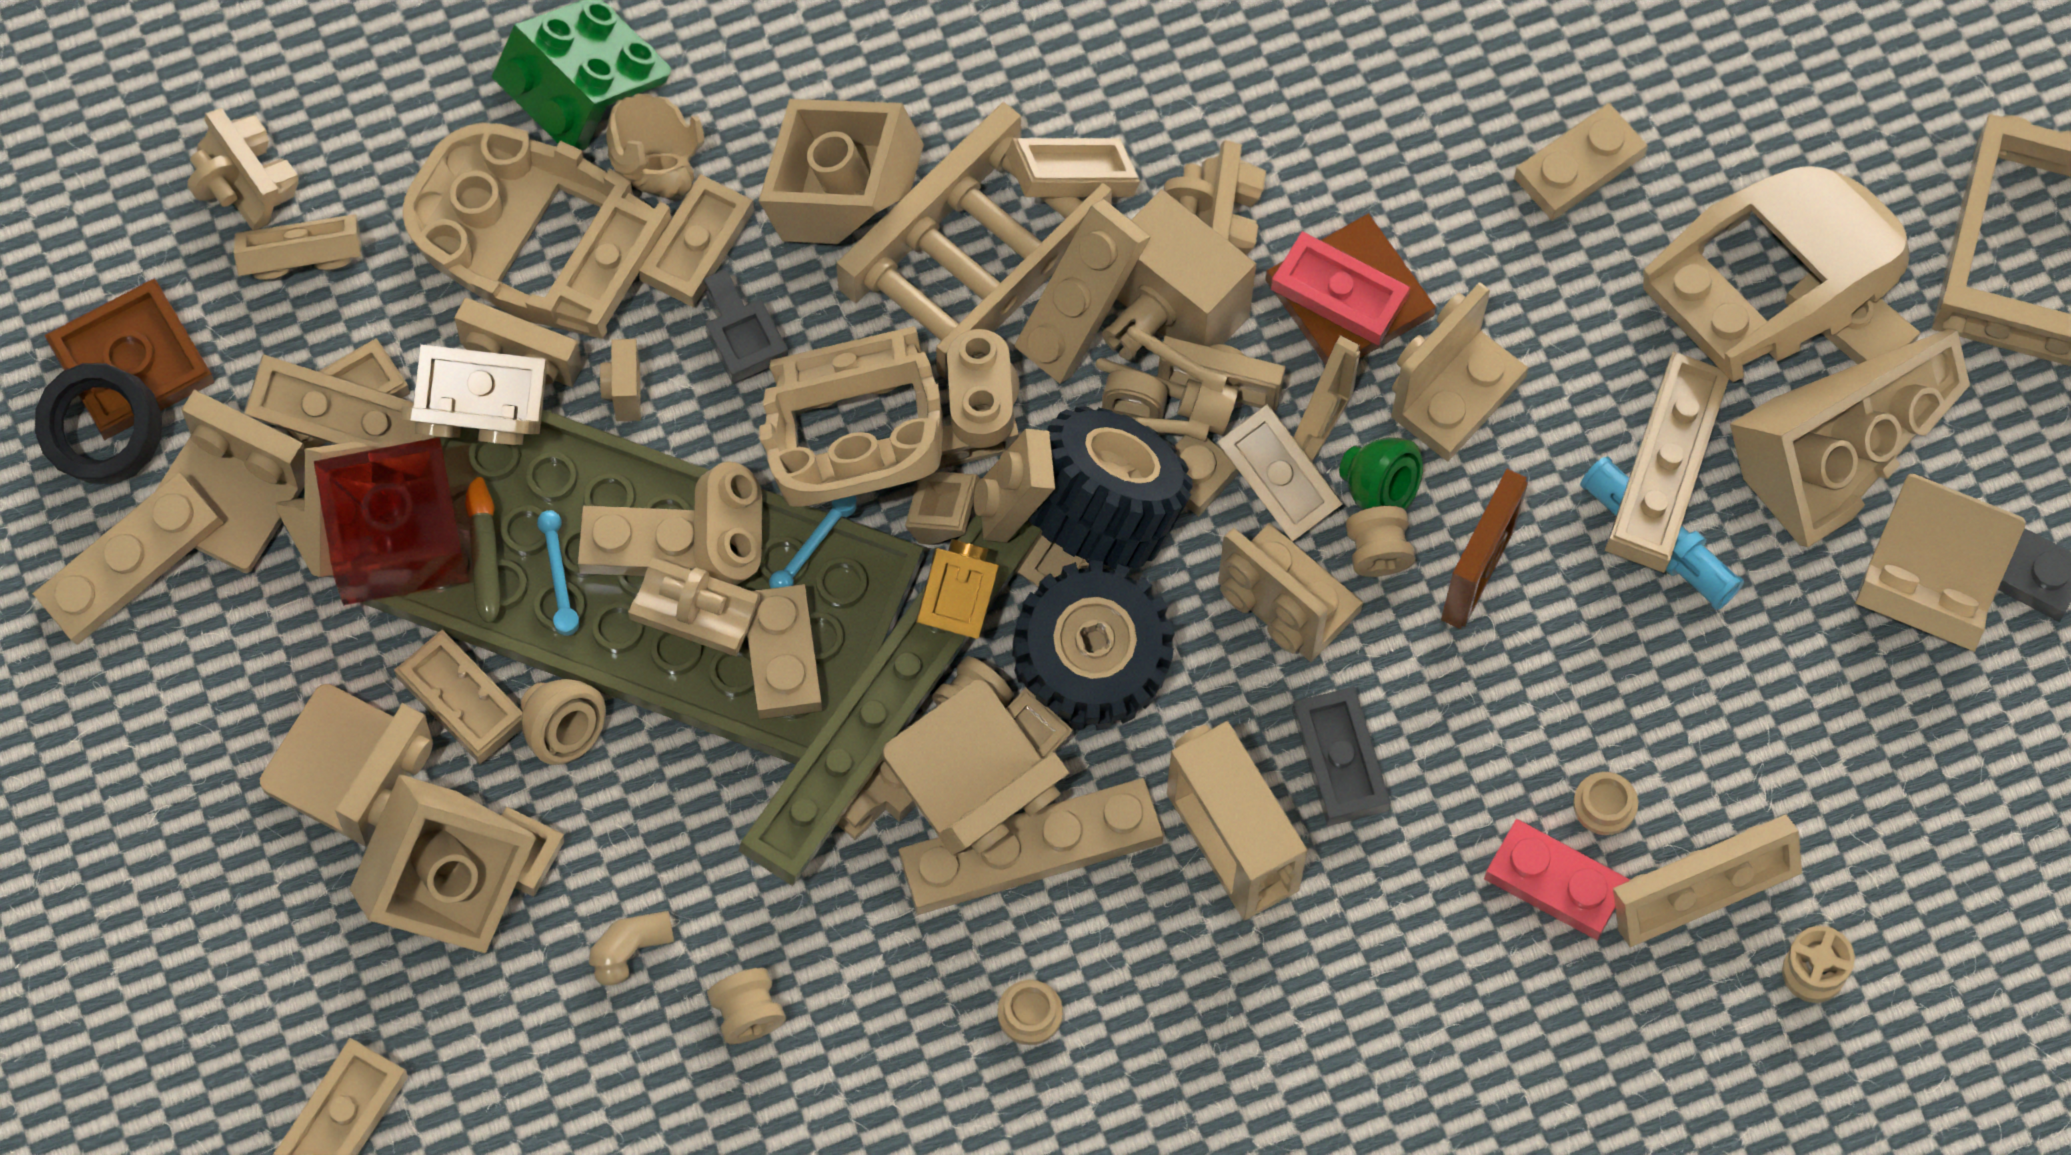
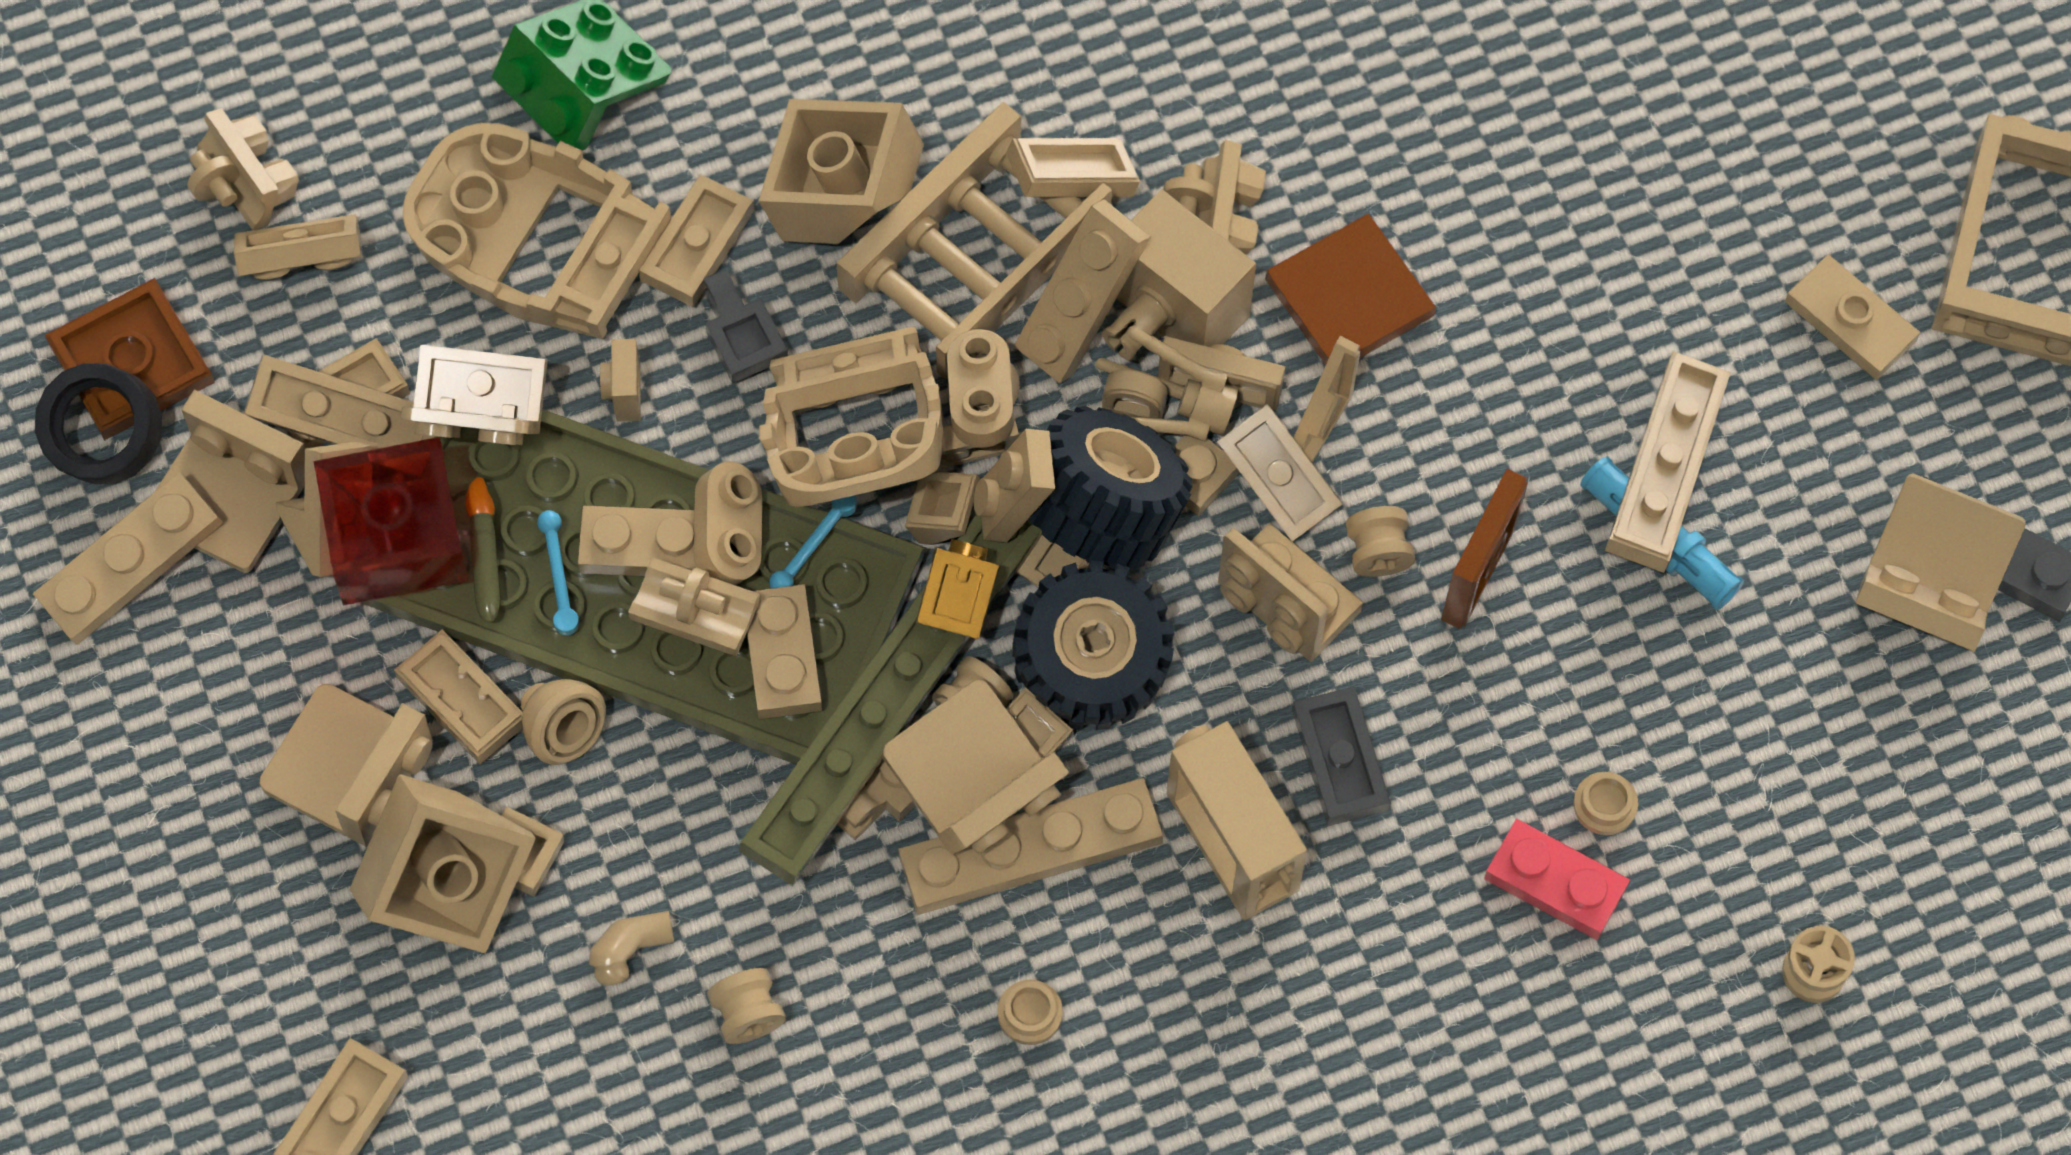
tan plate [454,297,583,387] -> none
tan hair [606,94,705,198] -> none
coral plate [1271,231,1410,346] -> none
green brick [1339,437,1423,510] -> none
tan bracket [1391,282,1528,462] -> none
tan plate [1514,103,1648,221] -> none
tan plate [1613,814,1802,948] -> none
tan slope [1643,166,1909,382] -> none
tan wedge [1730,328,1970,547] -> none

